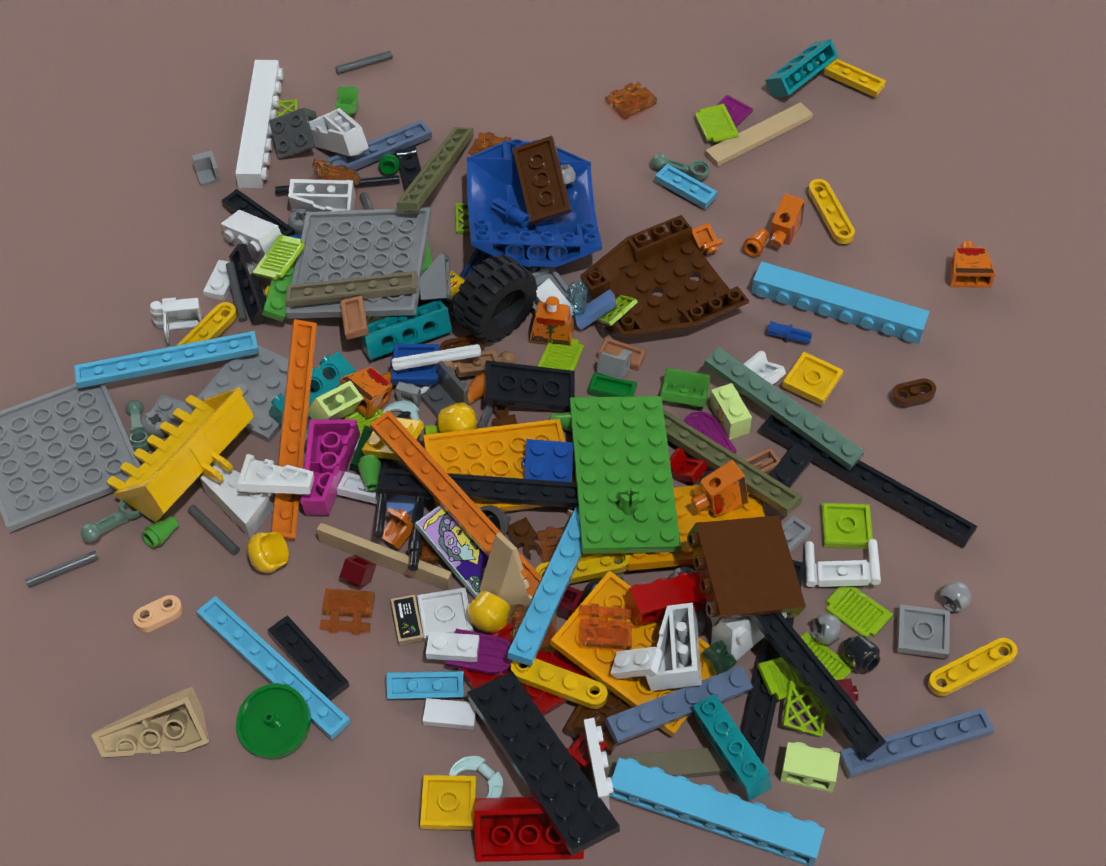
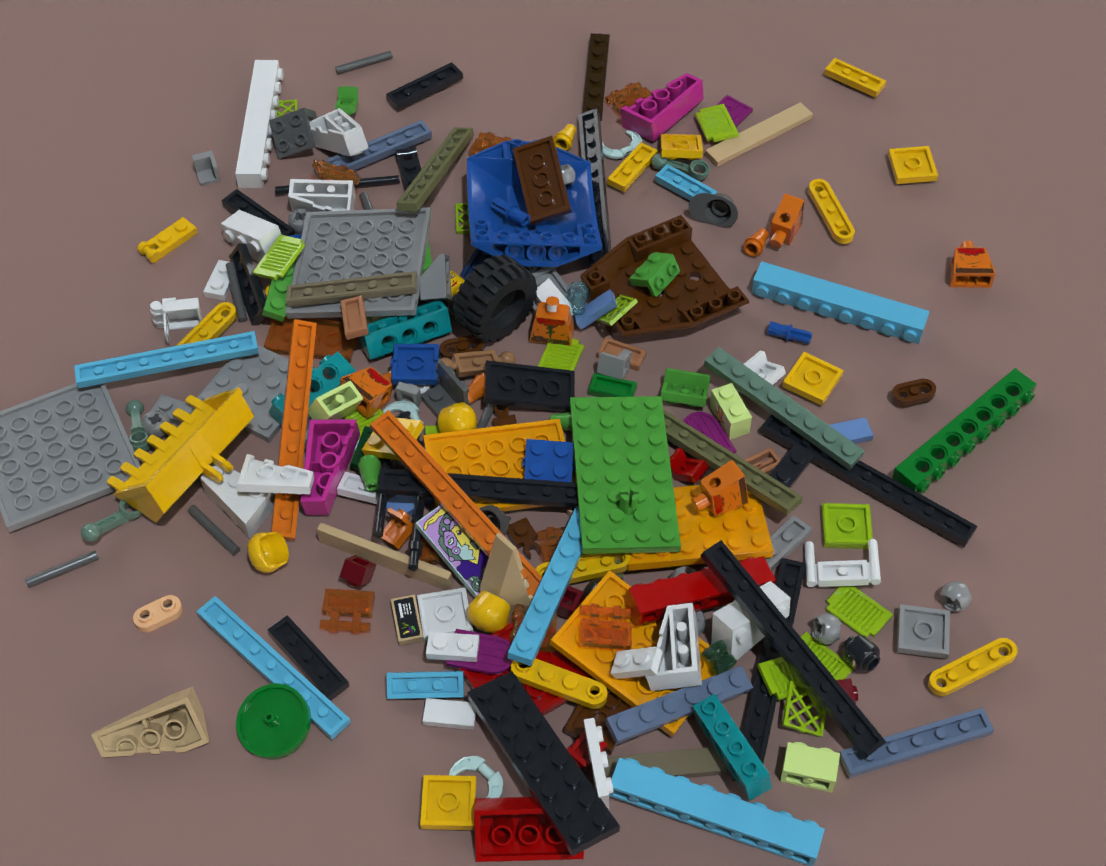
bright green cone [141,516,179,548] -> none
green plate [379,154,399,175] -> none
white axle [392,344,481,370] -> none
reddish brown panel [687,515,806,626] -> none
orange bracket [692,223,723,255] -> none
teal brick [765,39,839,97] -> none
none -> yellow plate [137,217,198,263]
none -> clear orange tile [264,315,358,363]
none -> black plate [386,62,463,111]
none -> yellow cone [554,124,576,151]
none -> black plate [578,109,611,267]
none -> dark brown plate [582,33,610,121]
none -> light aqua piece [602,130,642,159]
none -> yellow plate [607,142,658,193]
none -> dark pink wedge [621,73,703,142]
none -> bright green bracket [629,252,680,297]
none -> yellow plate [660,134,703,160]
none -> dark grey piece [689,193,738,228]
none -> medium blue tile [829,417,874,444]
none -> yellow plate [888,146,938,184]
none -> green brick [892,368,1037,494]

